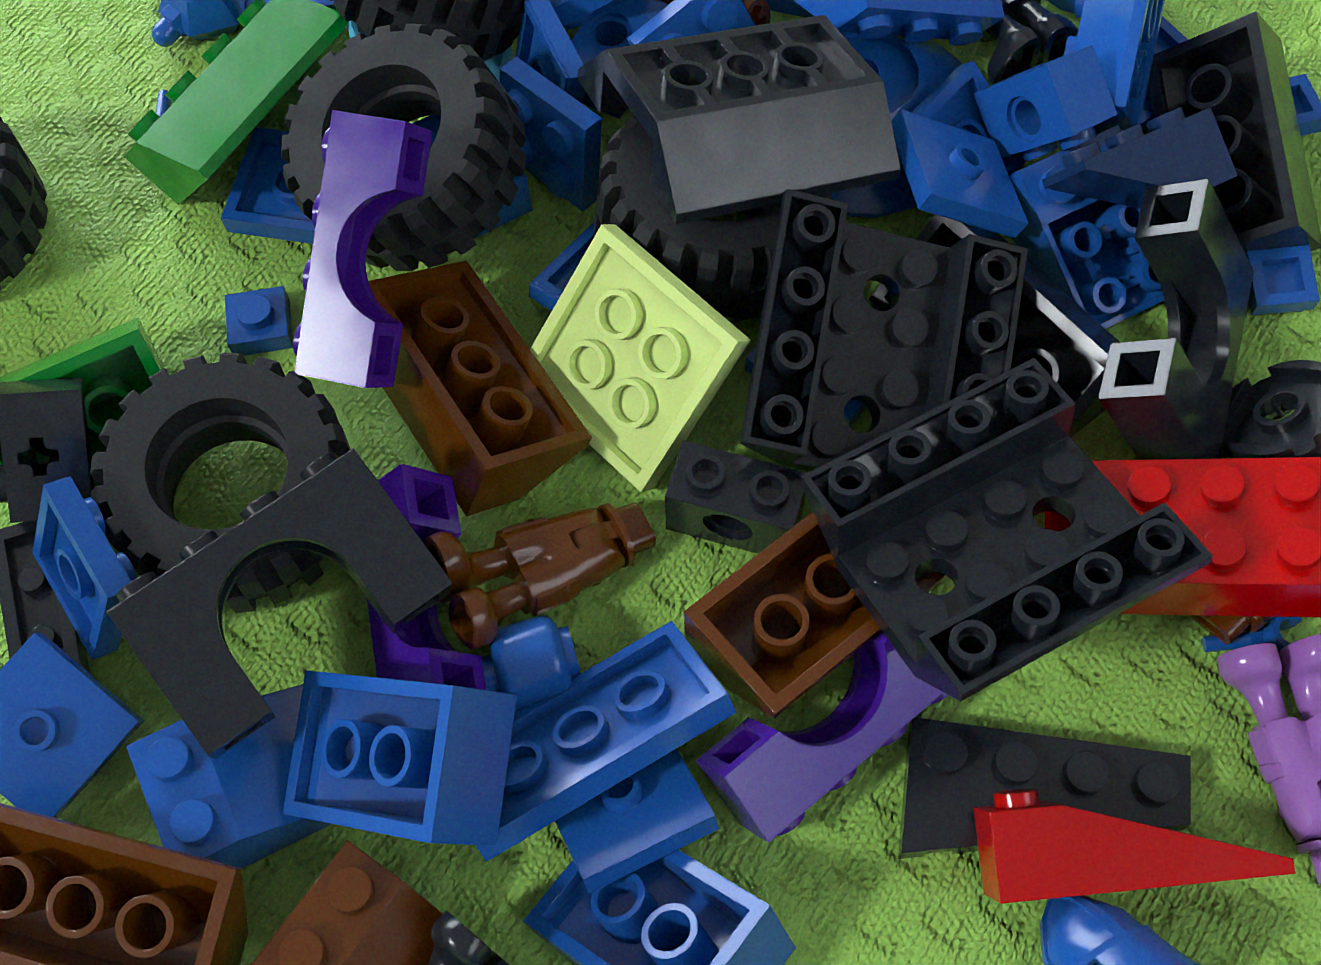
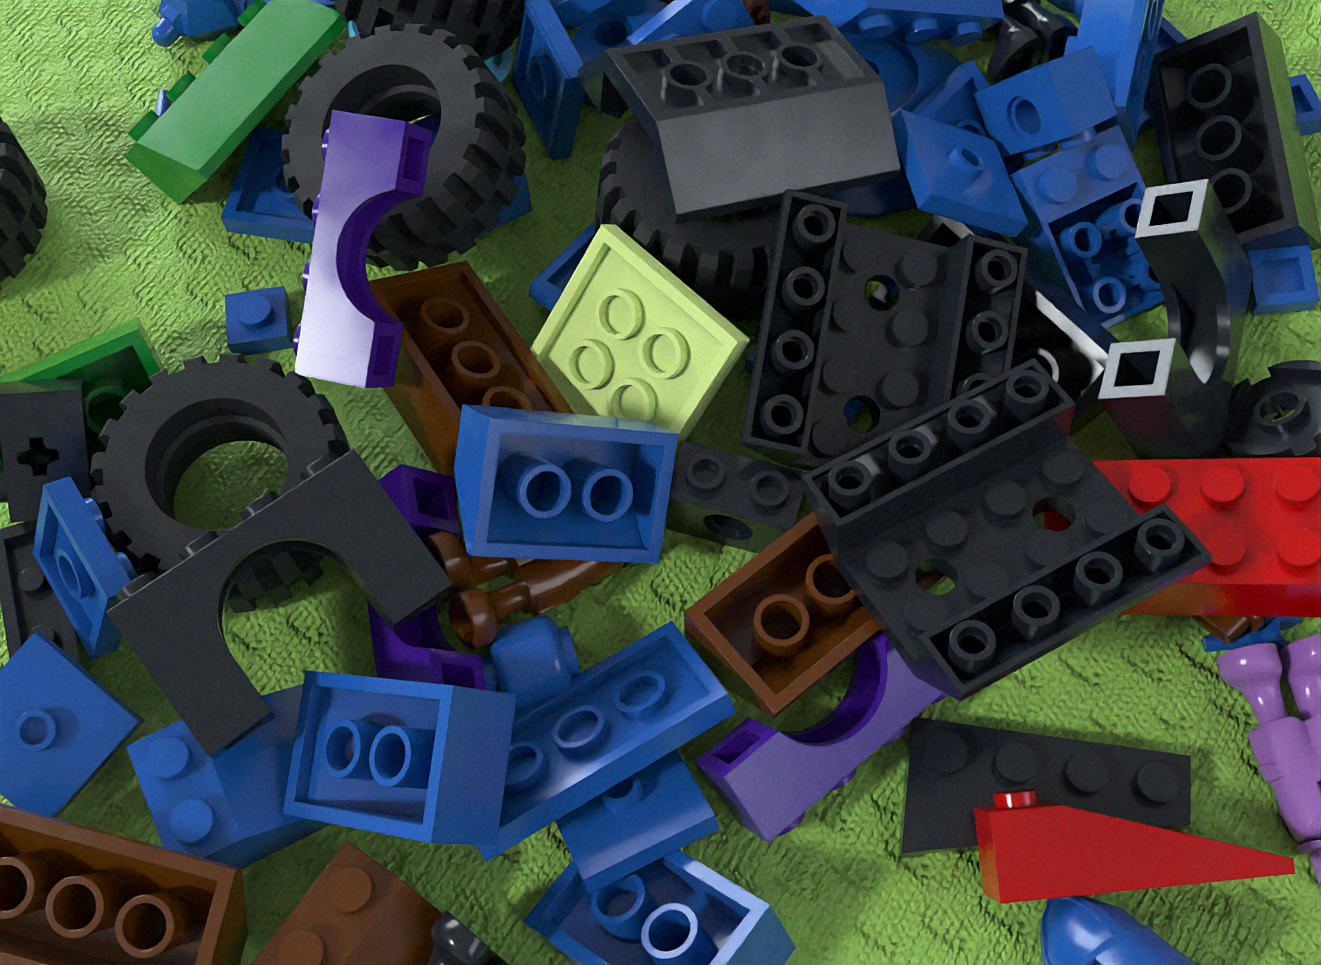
blue plate [499,57,602,212] -> none
dark blue slope [1042,107,1238,209] -> none
none -> blue slope [454,404,678,564]

